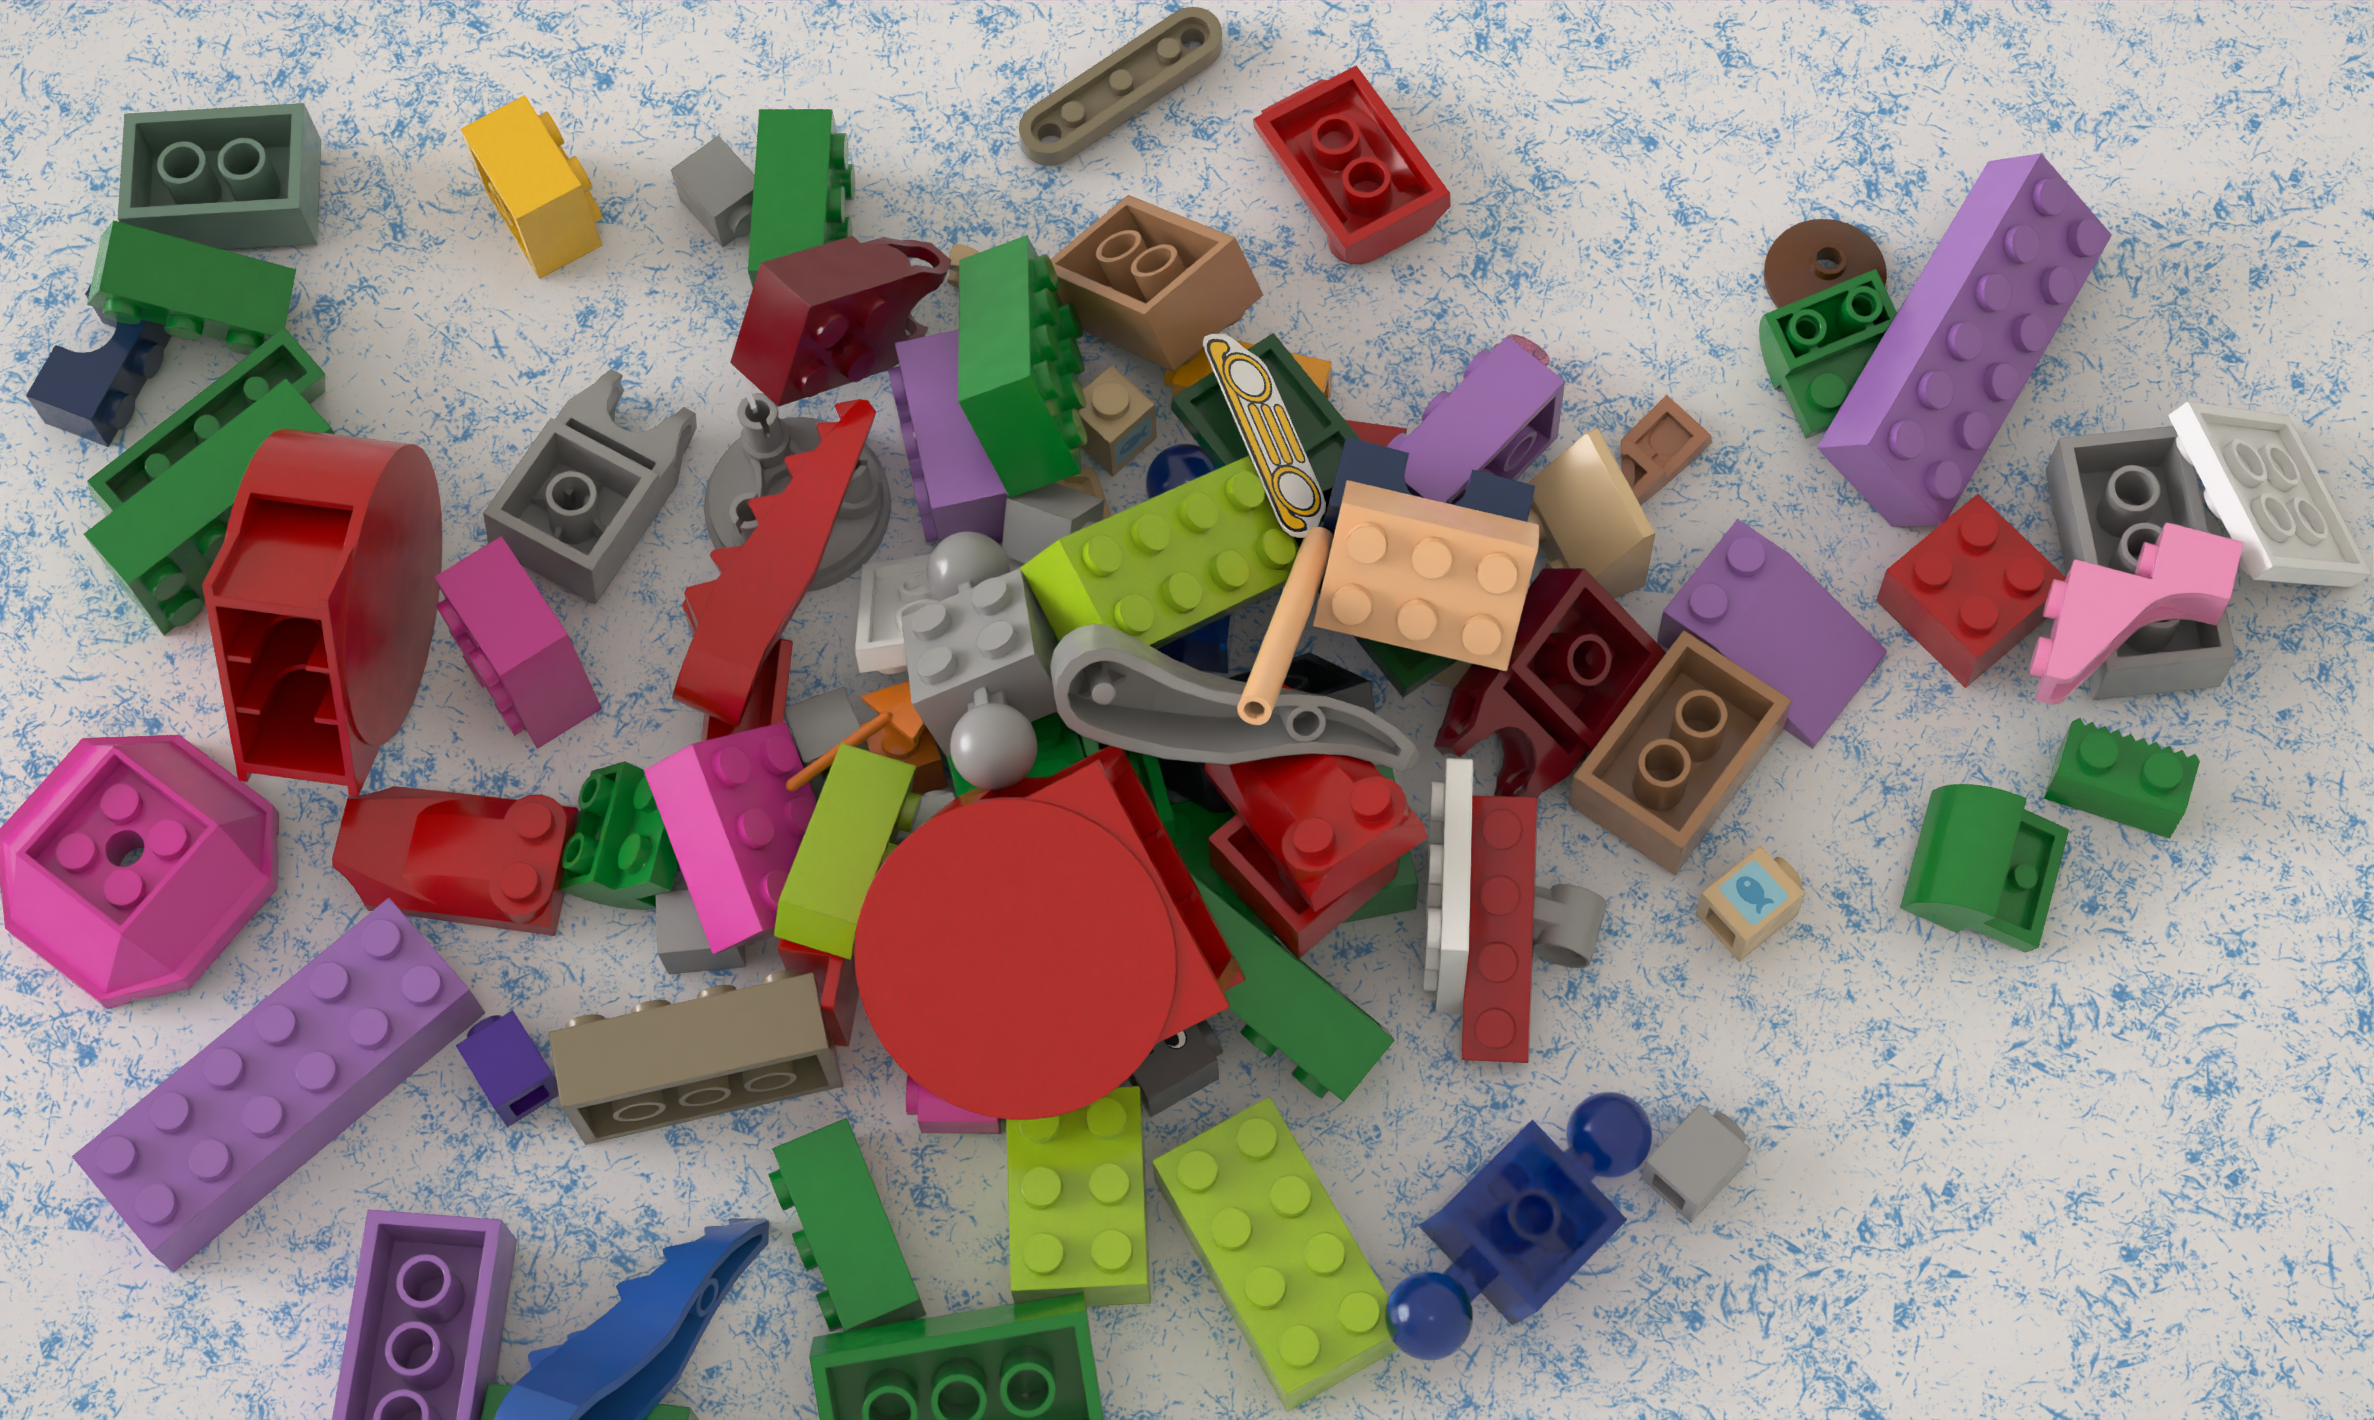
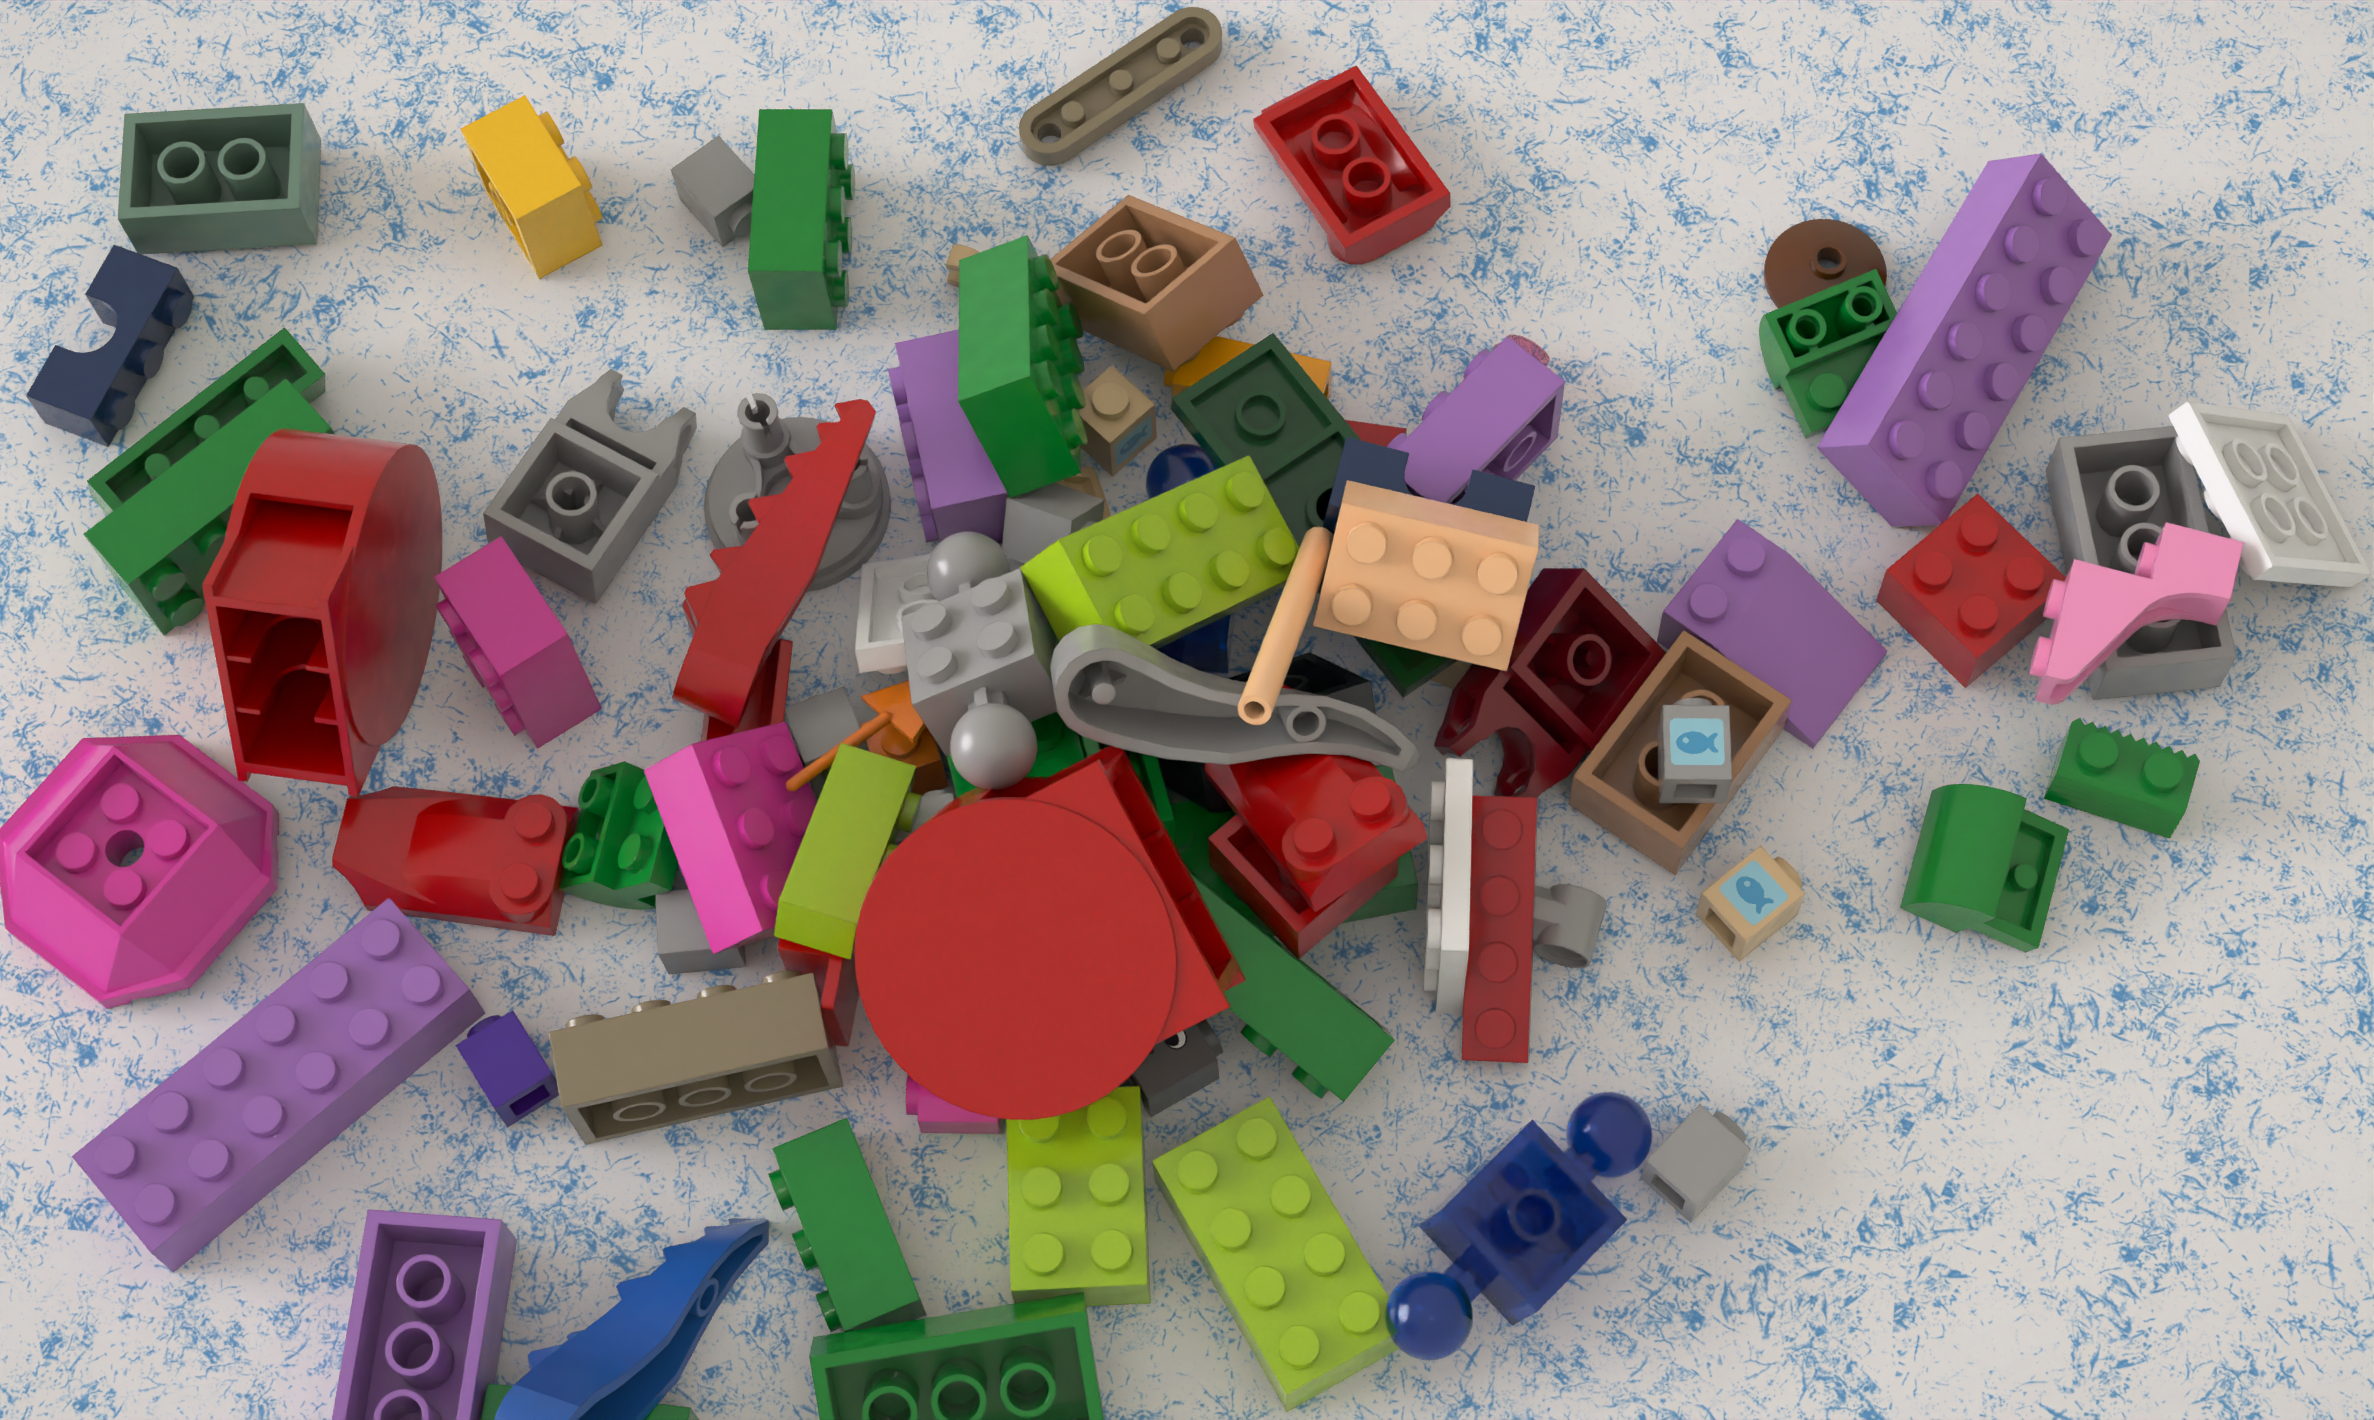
green brick [87,220,296,355] -> none
dark red brick [730,236,952,407] -> none
sticker [1203,334,1326,538] -> none
tan slope [1527,428,1655,599] -> none
nougat slope [1621,395,1713,506] -> none
none -> light grey brick [1657,698,1732,803]

